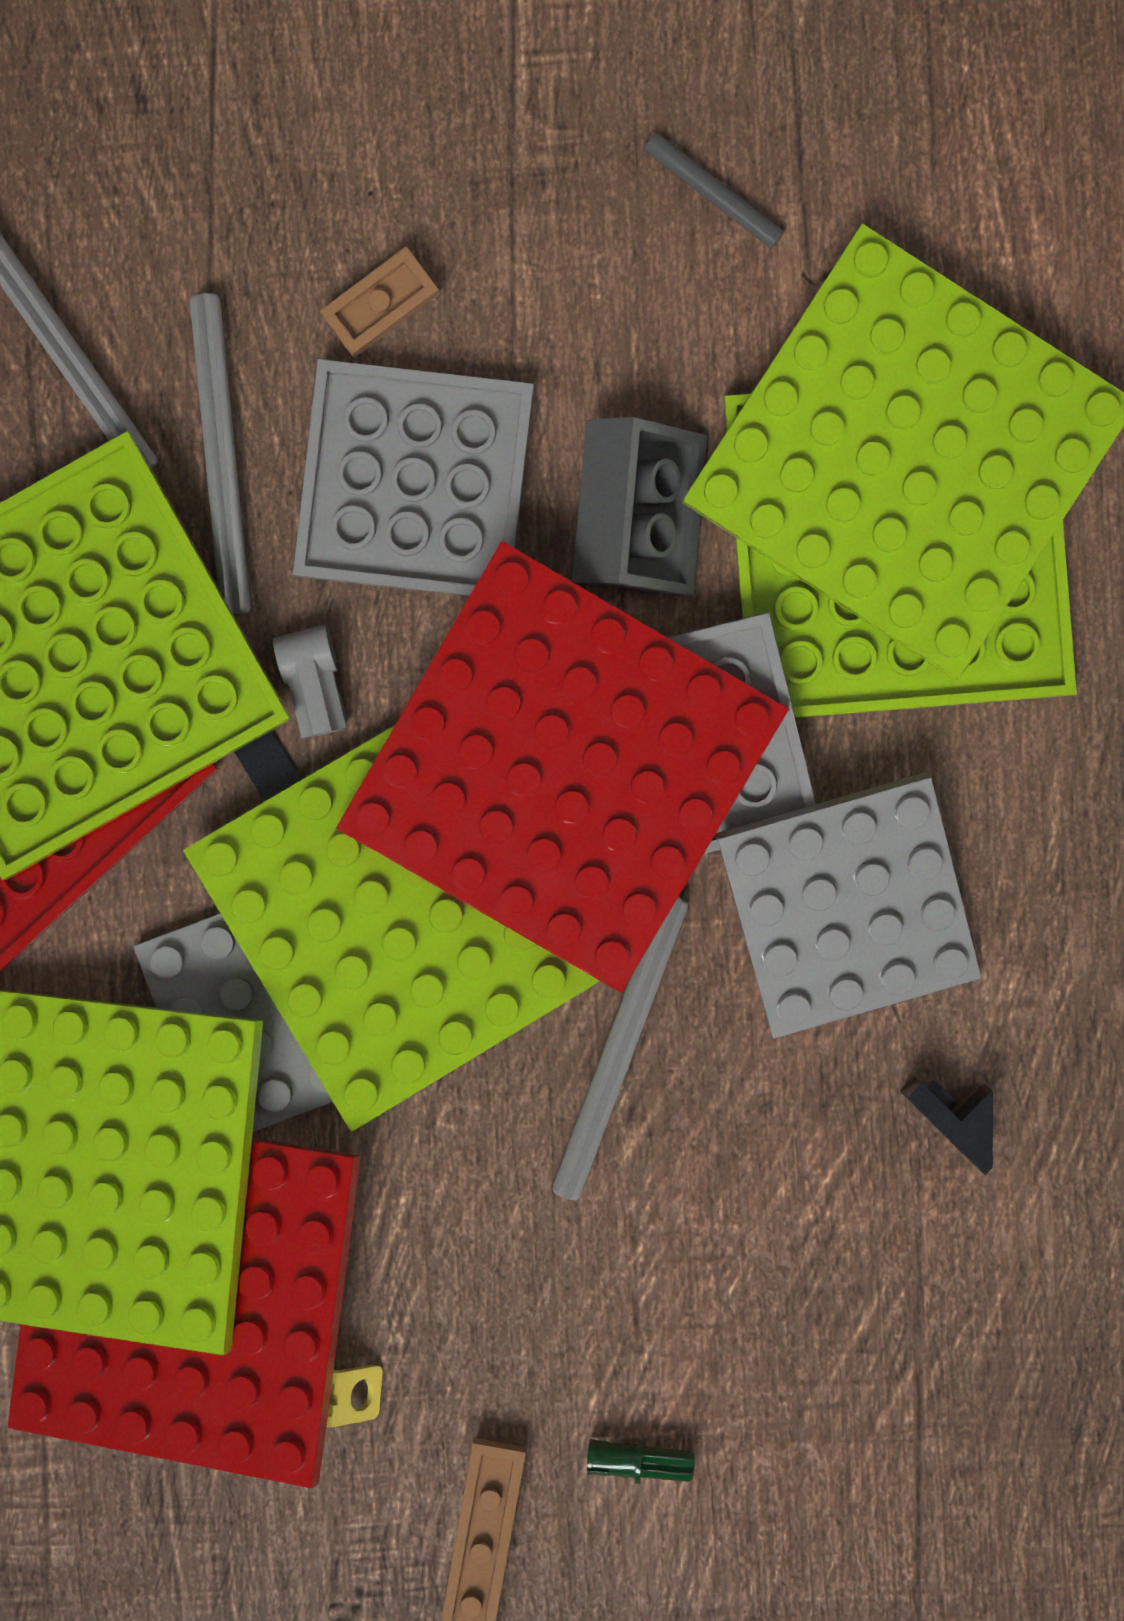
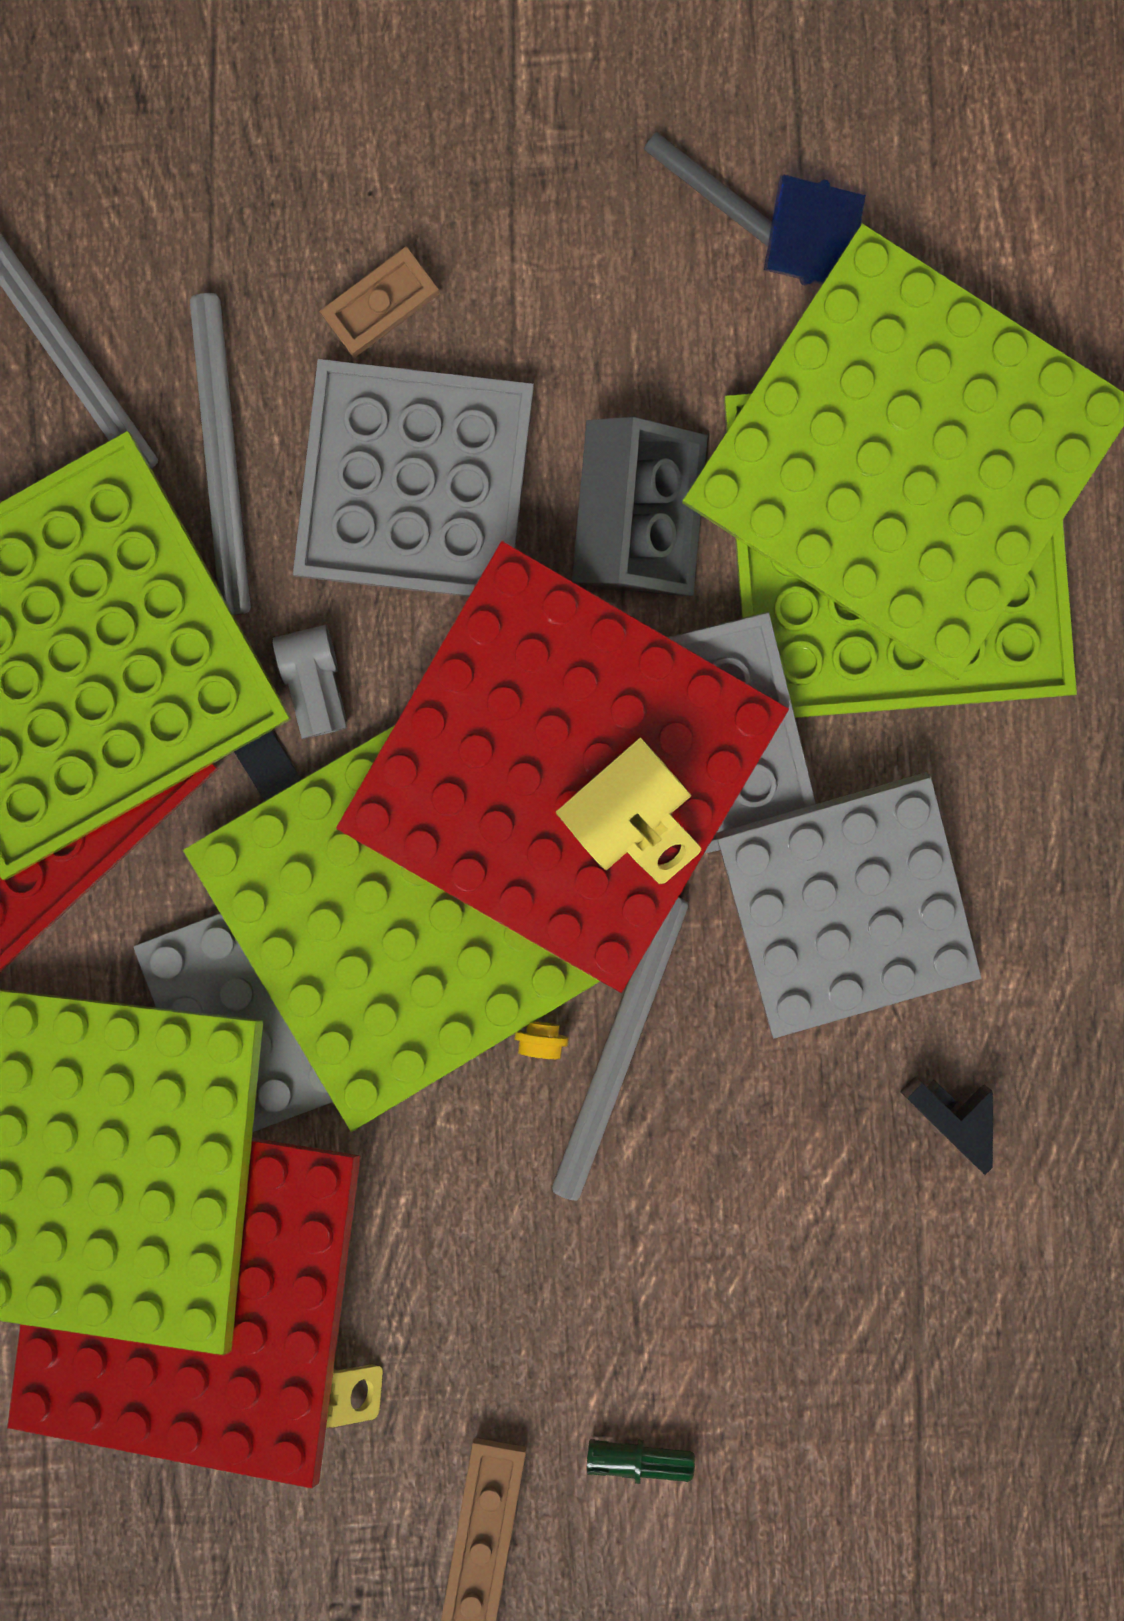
none -> yellow plate [514,1021,569,1059]
none -> light yellow piece [556,737,701,884]
none -> clear blue piece [764,175,866,286]

